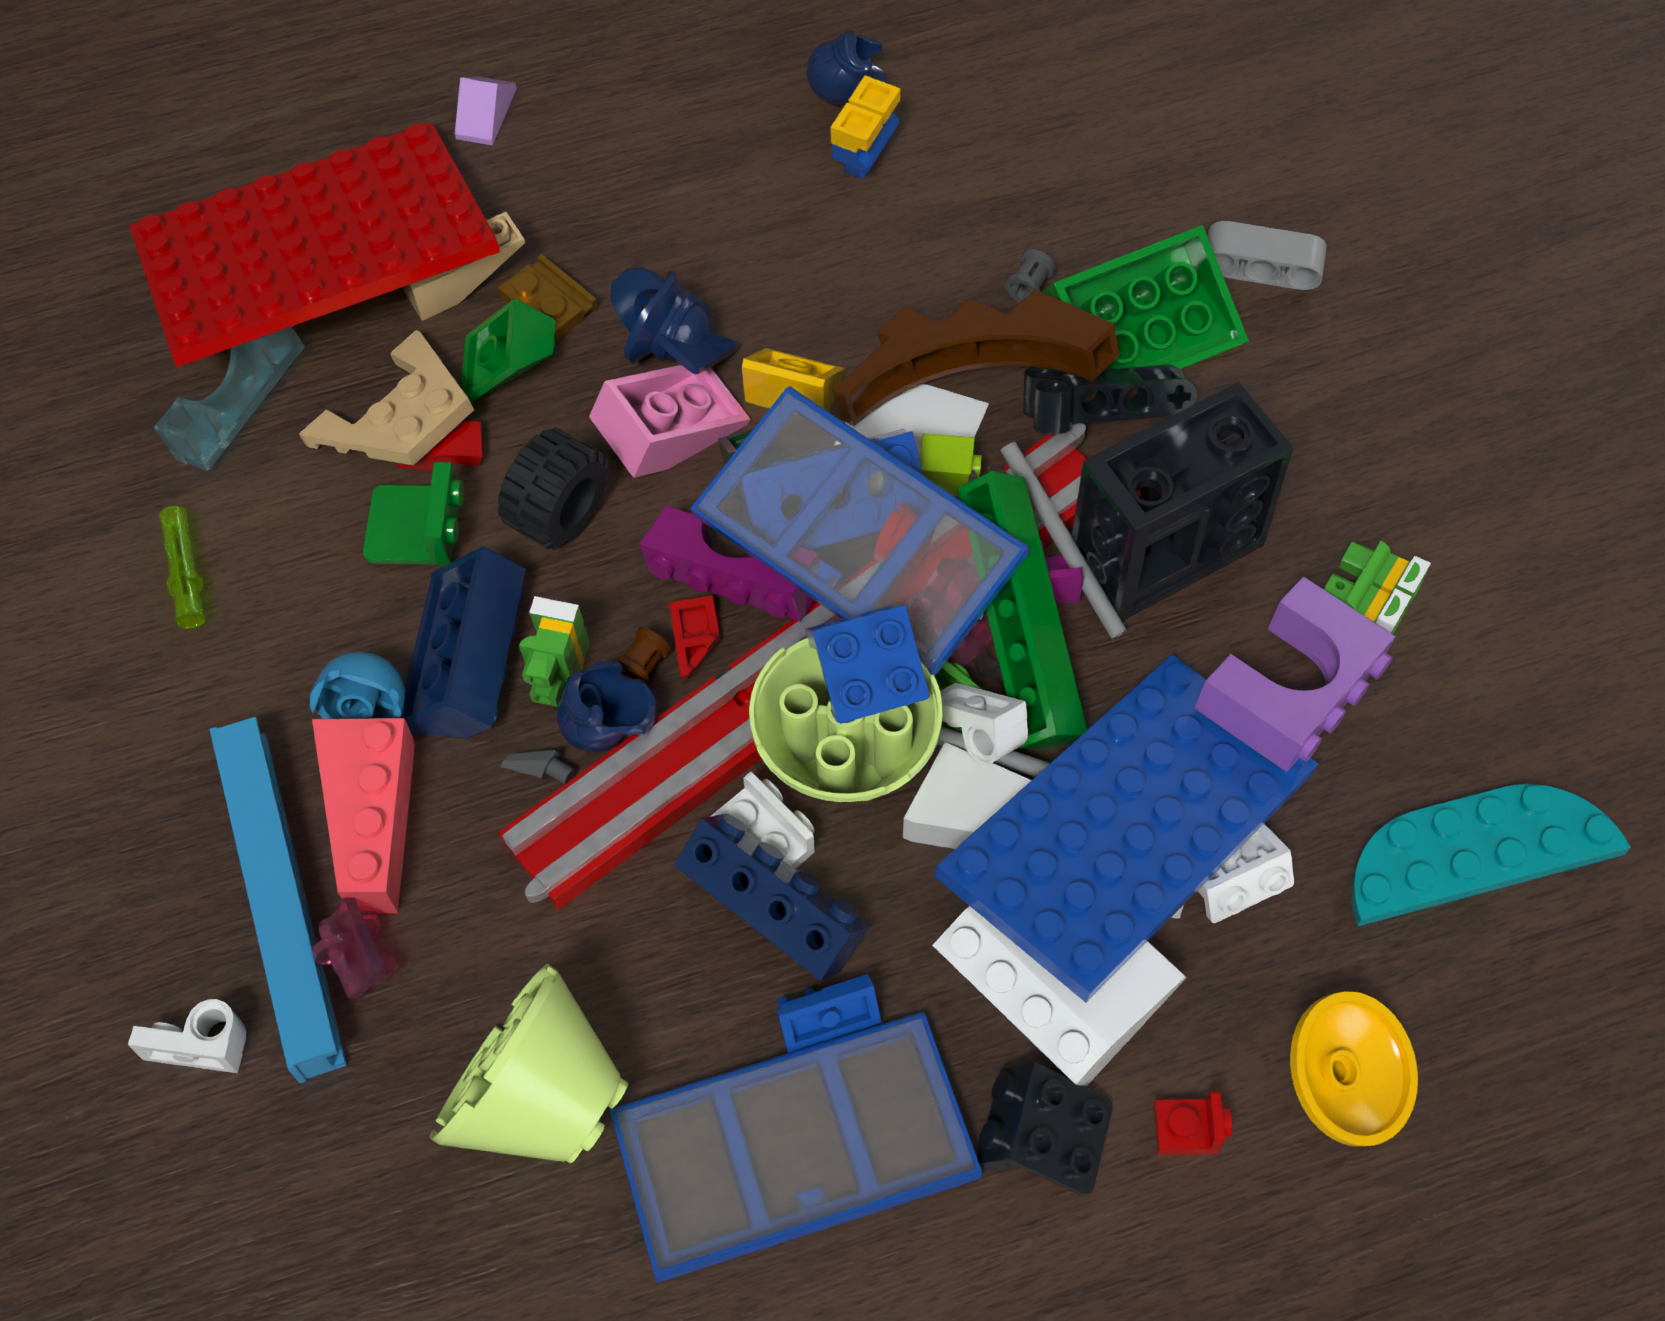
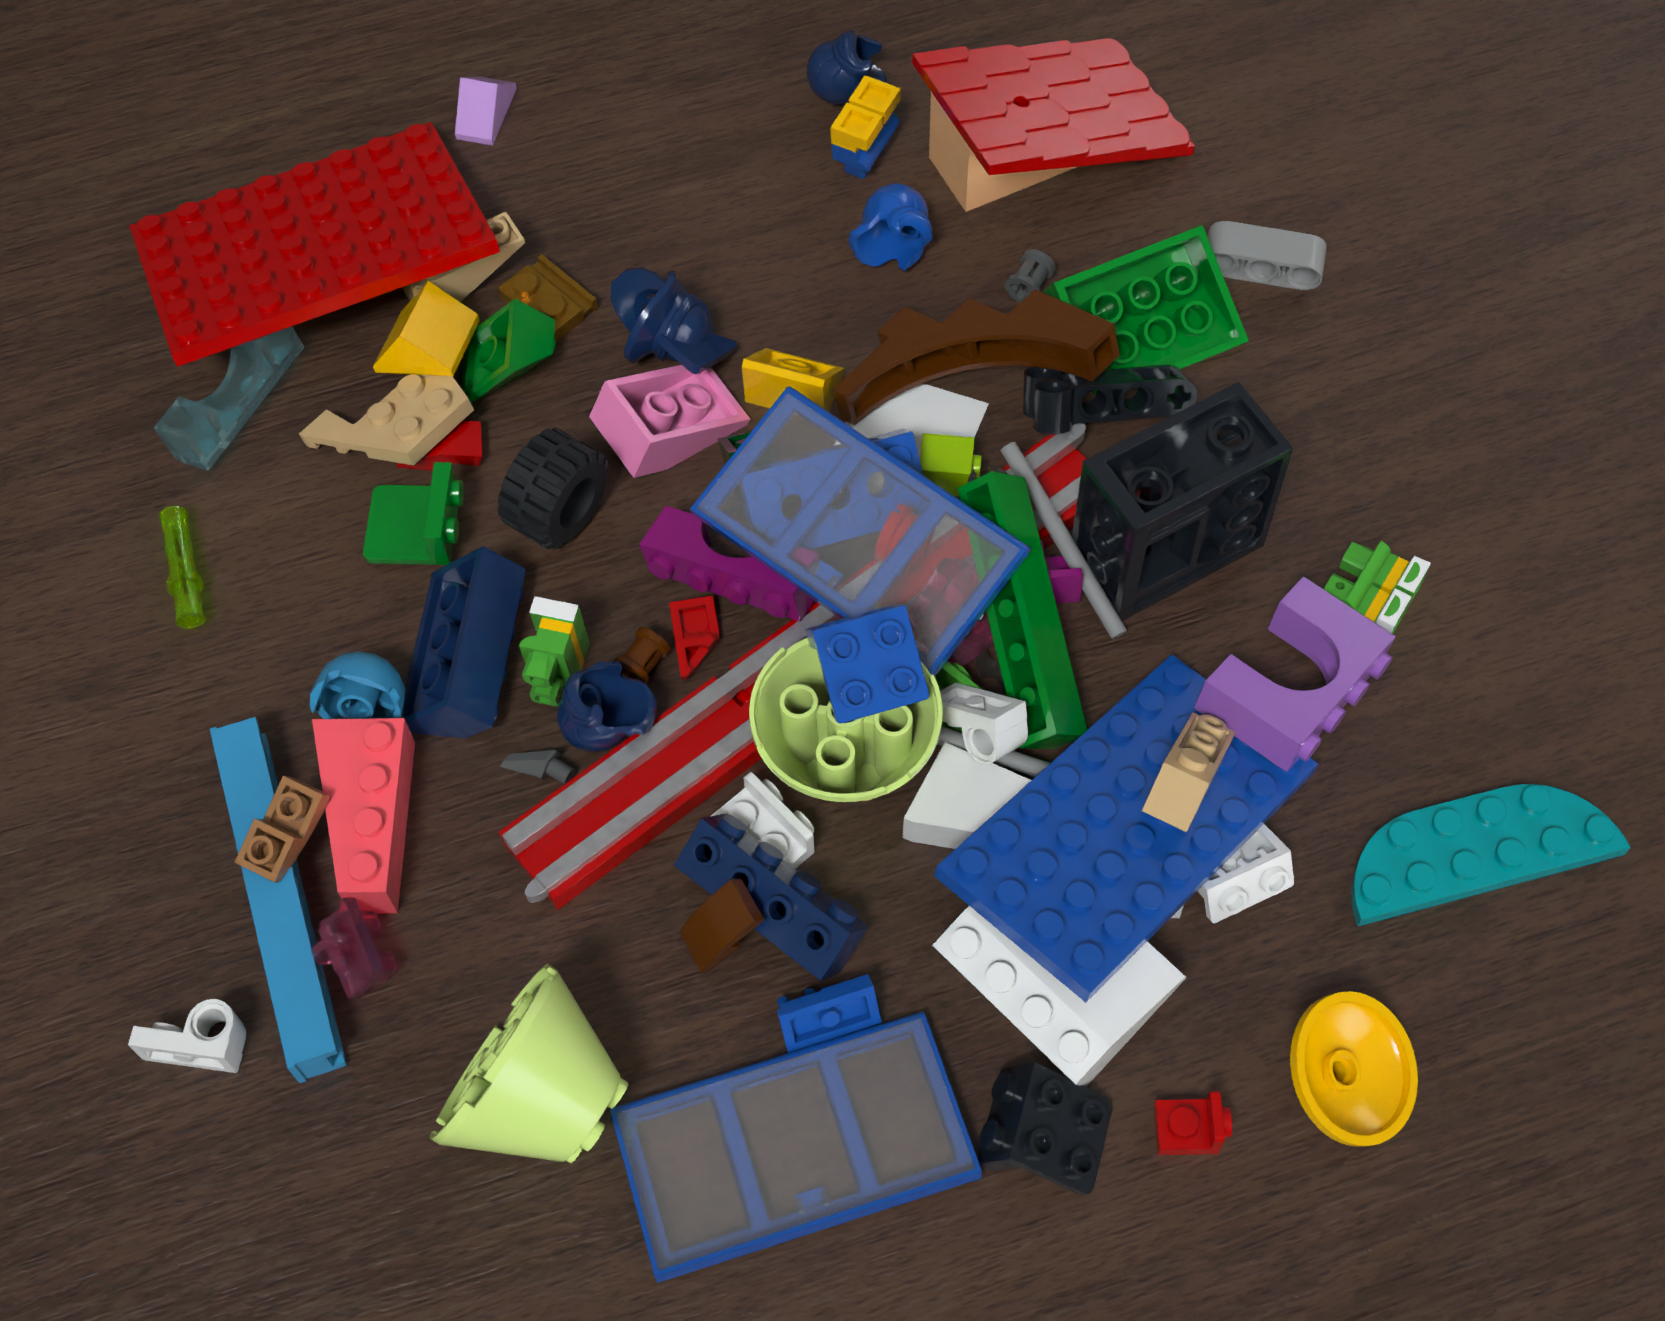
none -> medium nougat slope [234,776,331,883]
none -> yellow slope [373,281,480,376]
none -> reddish brown slope [679,879,765,973]
none -> blue hair [848,183,933,271]
none -> piece [912,38,1195,212]
none -> tan slope [1142,712,1236,832]

